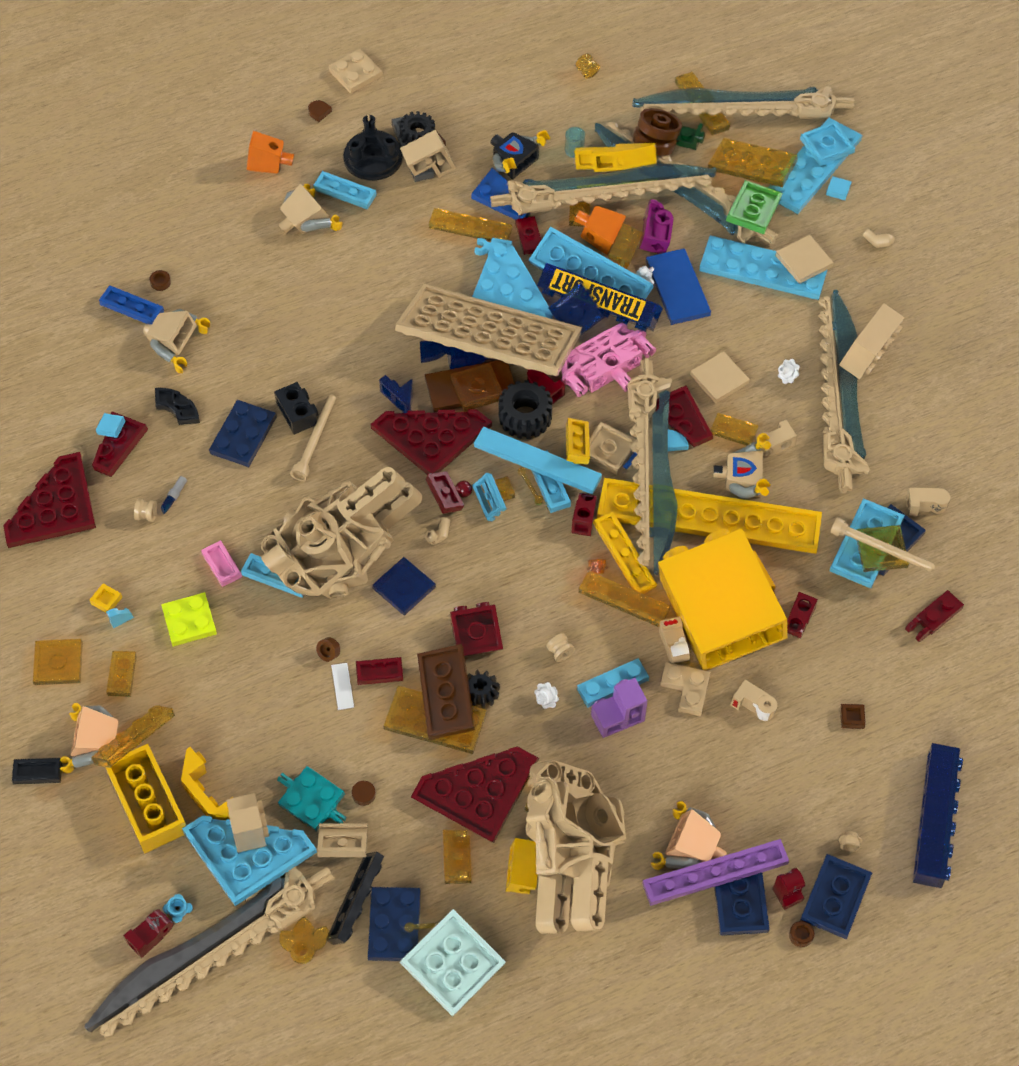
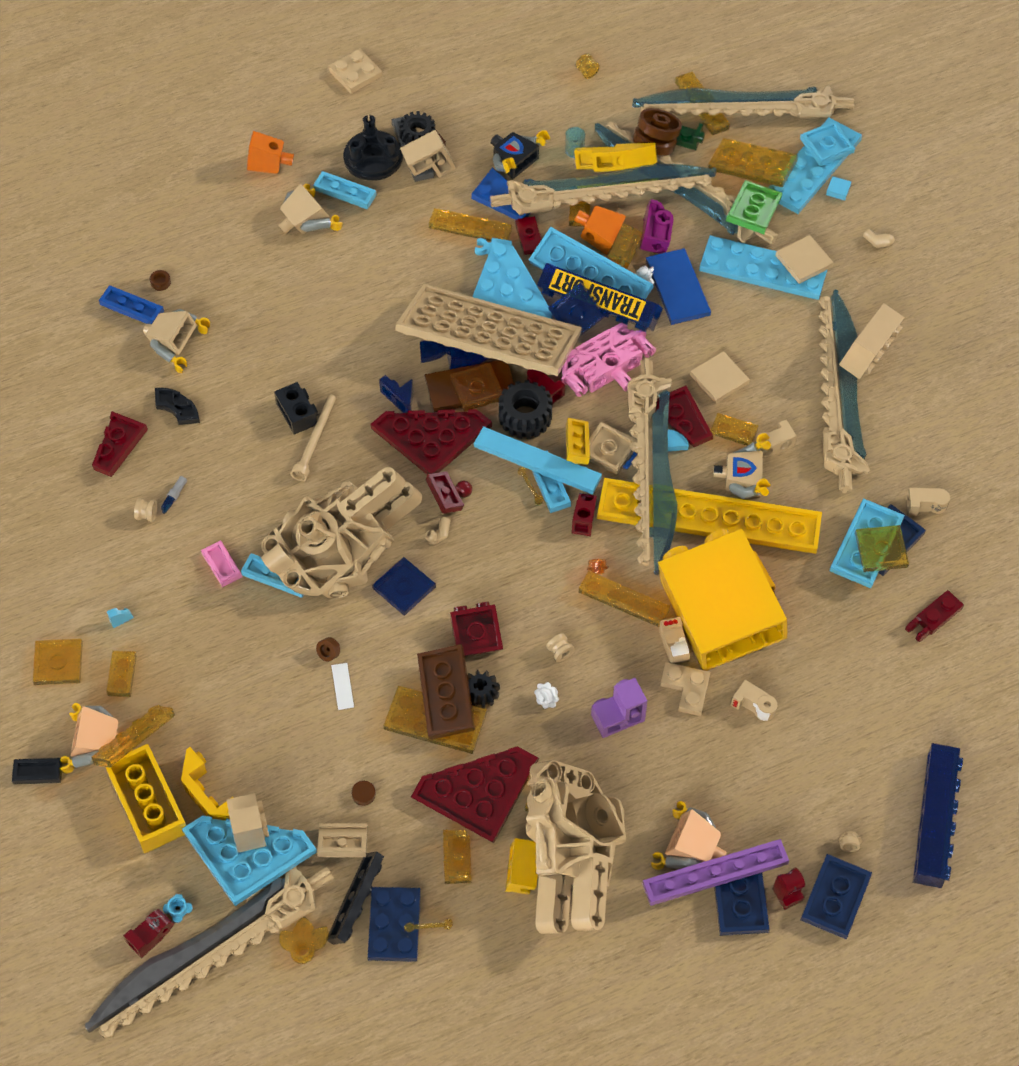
dark red plate [3,452,96,548] -> none
yellow plate [90,583,123,613] -> none
medium azure tile [96,413,125,438] -> none
neon yellow plate [161,592,217,647] -> none
dark blue plate [209,400,277,467] -> none
teal plate [277,766,347,831] -> none
reddish brown tile [308,100,332,123] -> none
dark red plate [356,657,404,685] -> none
light aqua plate [400,909,506,1017] -> none
medium azure tile [472,473,507,521] -> none
clear yellow plate [494,476,515,501] -> none
medium azure plate [577,658,649,708] -> none
yellow tile [593,511,657,597] -> none
white plant [778,359,800,384] -> none
dark red leg [787,592,818,639] -> none
reddish brown tile [789,921,815,947] -> none
tan piece [830,517,935,571] -> none
reddish brown tile [840,704,866,729] -> none

